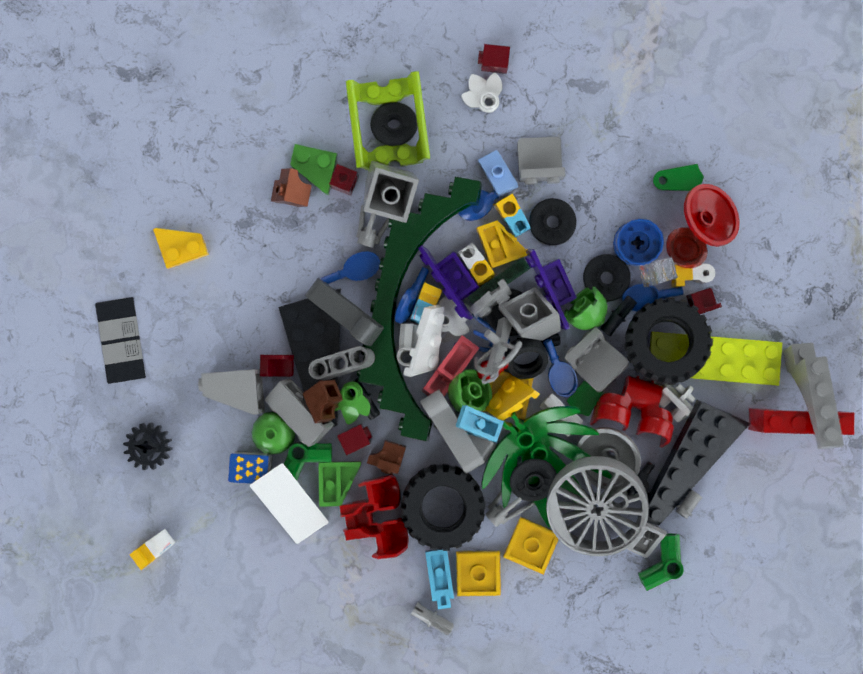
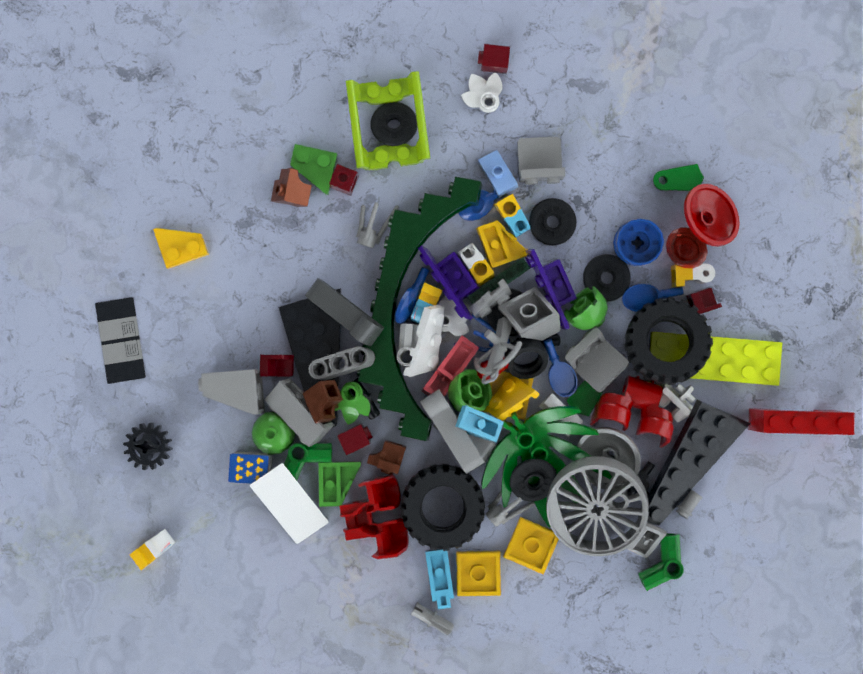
blue piece [321,251,380,284] -> none
light grey slope [363,161,419,223] -> none
black axle [600,296,637,336] -> none
clear brick [638,257,678,287] -> none
light grey arch [783,343,844,449] -> none

